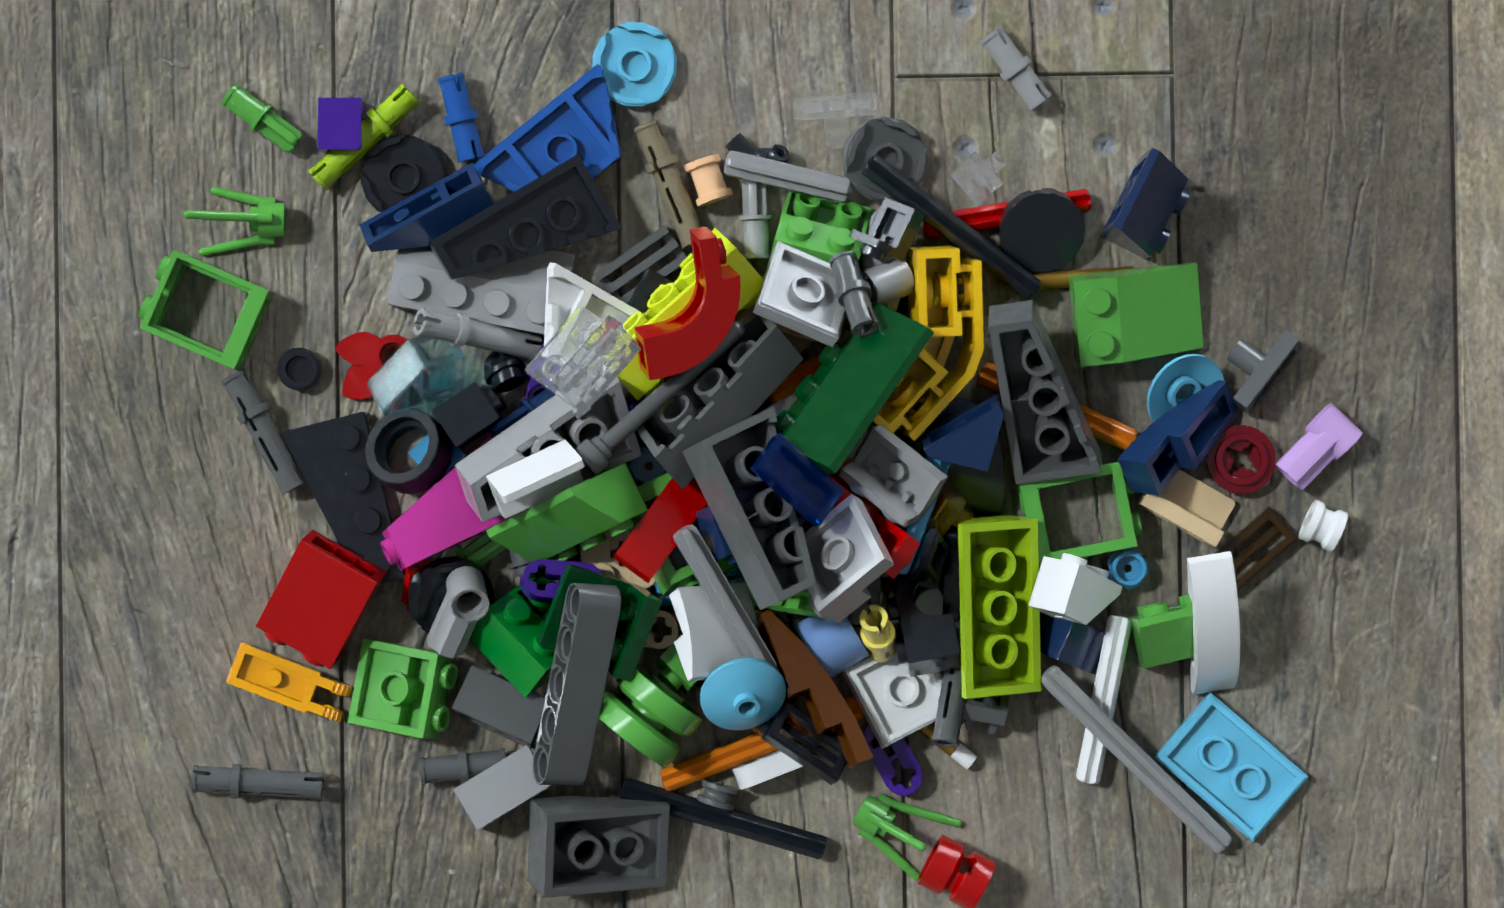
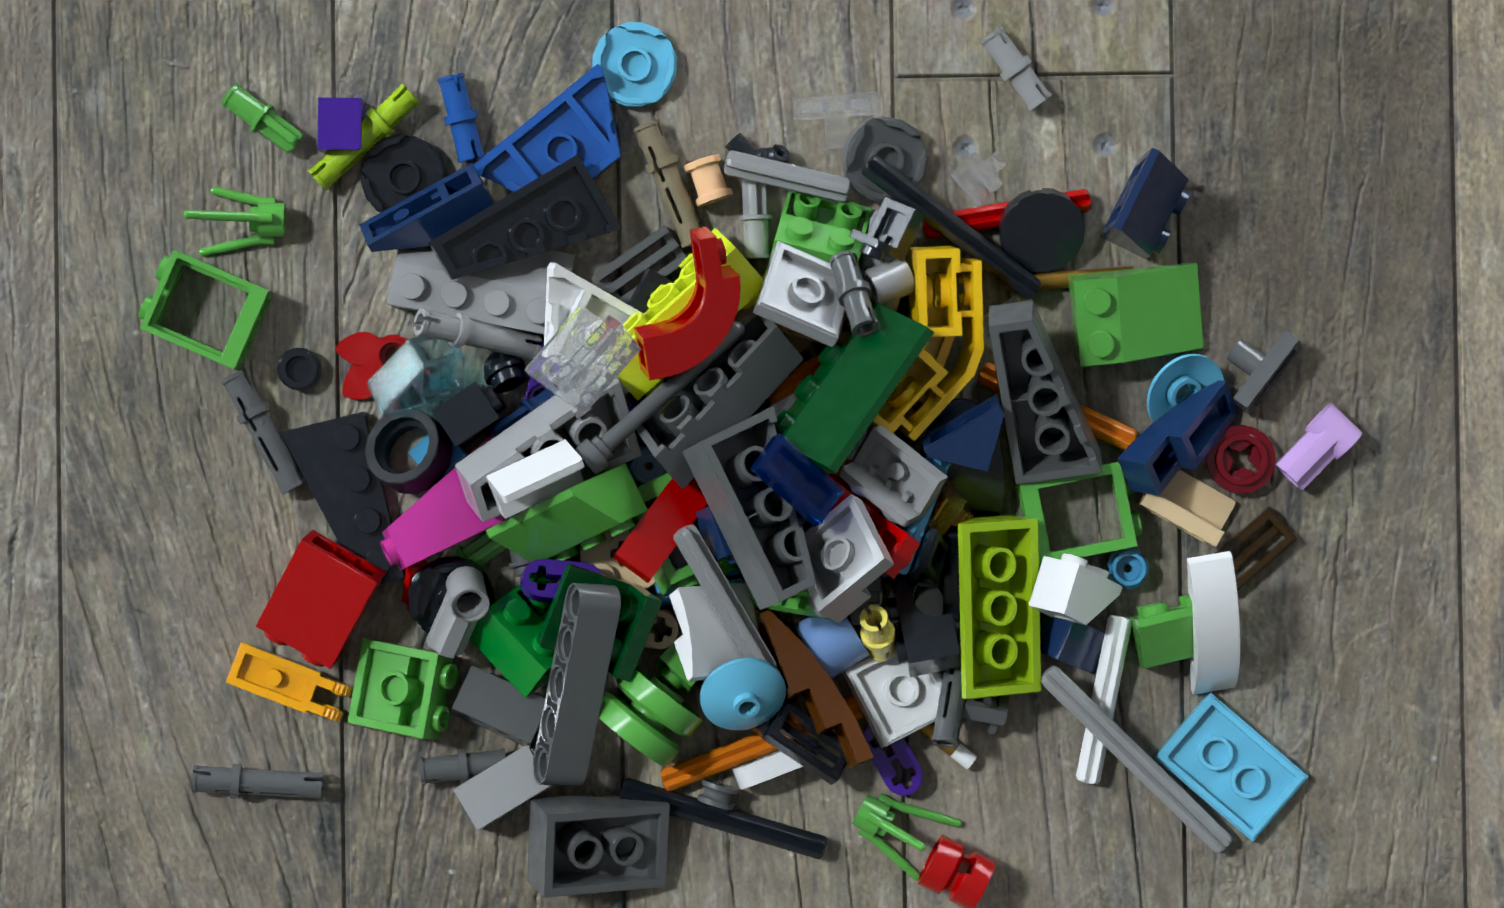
white wheel [1299,500,1348,552] -> none

